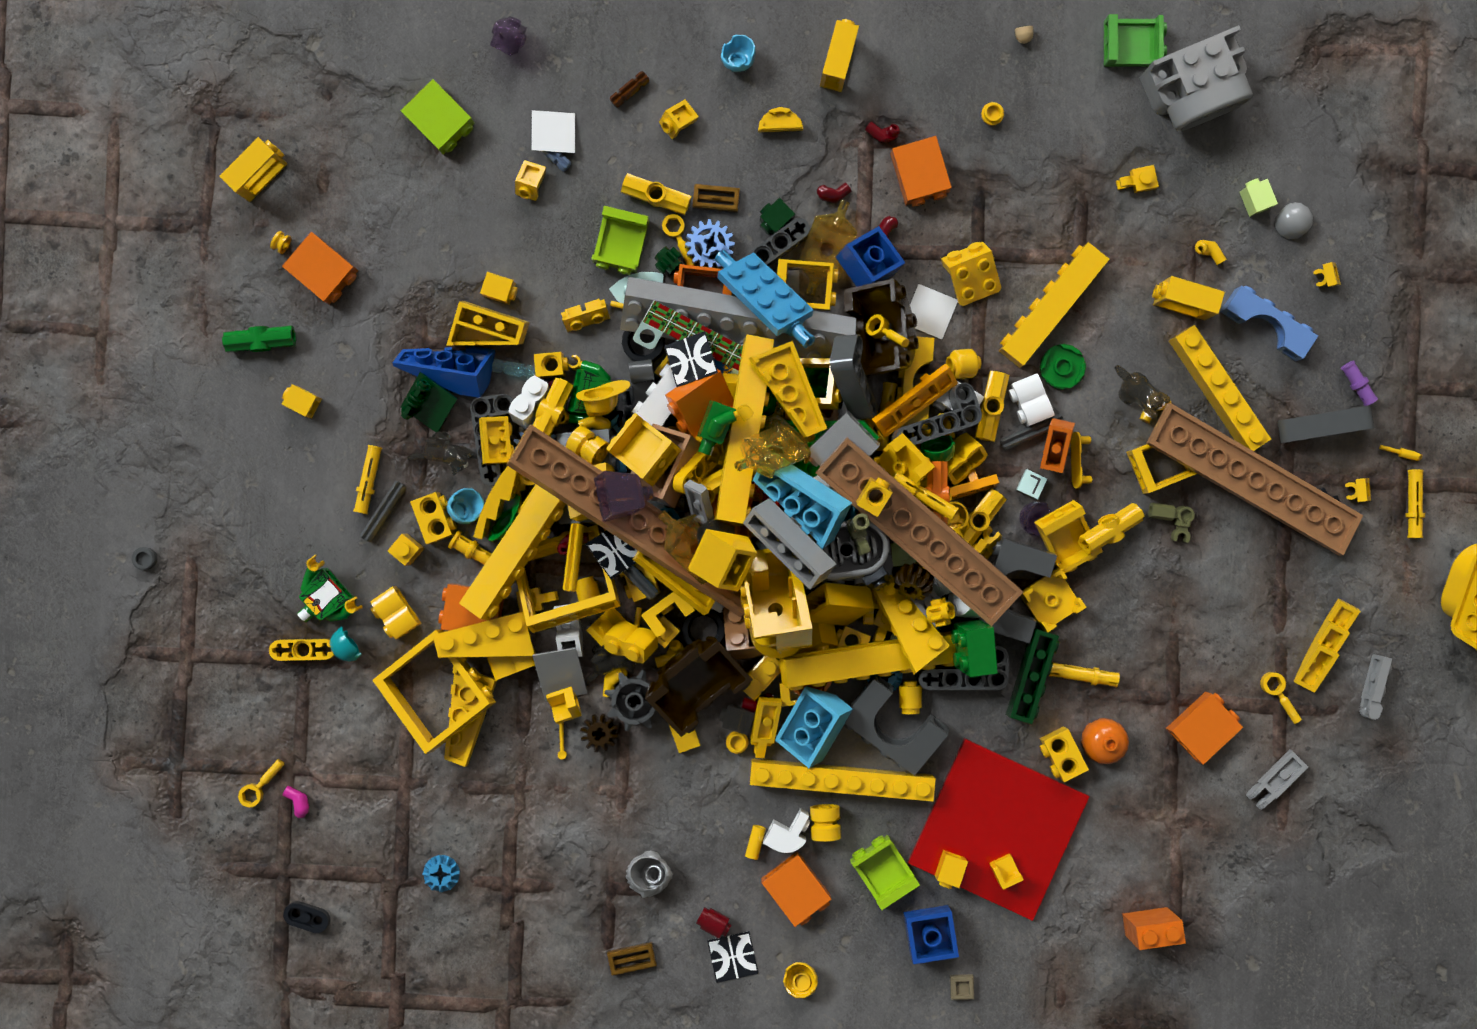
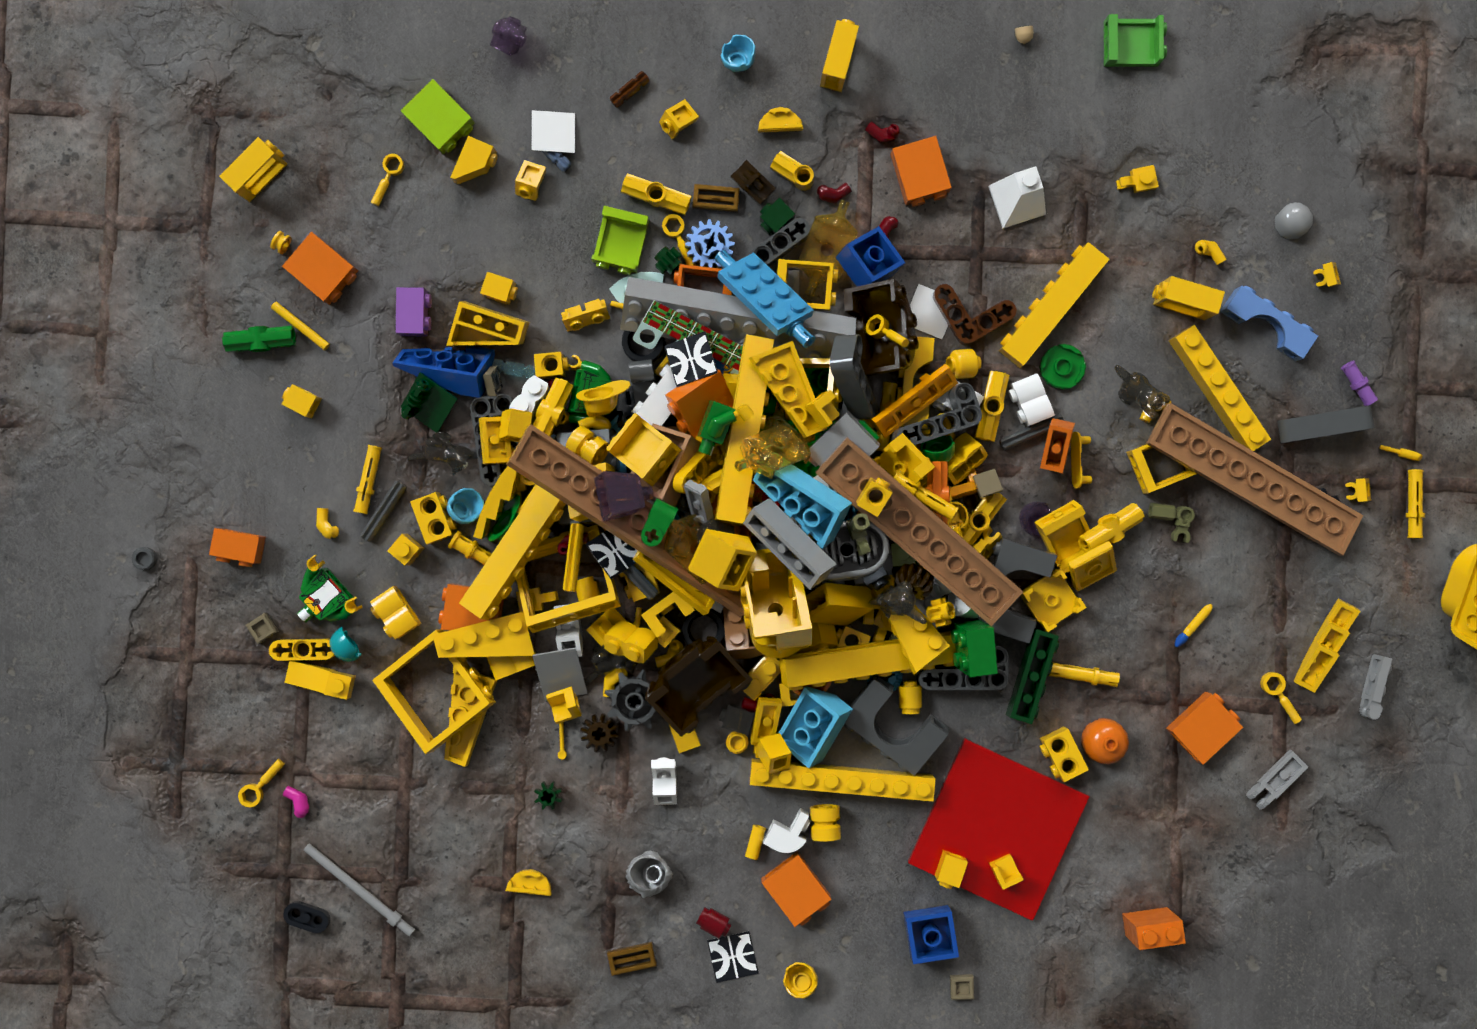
dark azure gear [422,855,460,892] -> none
lime panel [850,835,920,910] -> none
yellow bracket [941,242,1001,306] -> none
yellow plate [981,102,1004,126] -> none
light aqua tile [1016,469,1047,500] -> none
light grey brick [1139,25,1253,131] -> none
yellowish green brick [1240,178,1278,217] -> none
none -> orange brick [209,528,266,567]
none -> dark tan tile [246,613,279,644]
none -> yellow bar [271,301,330,351]
none -> yellow slope [284,660,356,700]
none -> light grey bar [303,843,415,936]
none -> yellow arm [316,508,339,539]
none -> yellow piece [371,154,405,207]
none -> medium lavender brick [396,287,432,336]
none -> yellow slope [450,136,498,184]
none -> dark tan tile [483,366,503,396]
none -> yellow panel [499,408,532,442]
none -> yellow plate [505,869,552,896]
none -> dark green gear [534,781,562,810]
none -> green piece [641,498,678,547]
none -> white brick [651,757,677,805]
none -> dark brown hips [731,160,776,206]
none -> yellow brick [757,733,791,774]
none -> yellow piece [770,151,814,191]
none -> yellow panel [805,389,839,429]
none -> clear smoke animal [869,581,927,624]
none -> reddish brown beam [933,284,1017,345]
none -> dark tan tile [972,469,1003,499]
none -> white slope [988,166,1046,229]
none -> yellow tile [1068,541,1117,592]
none -> yellow piece [1175,604,1213,648]

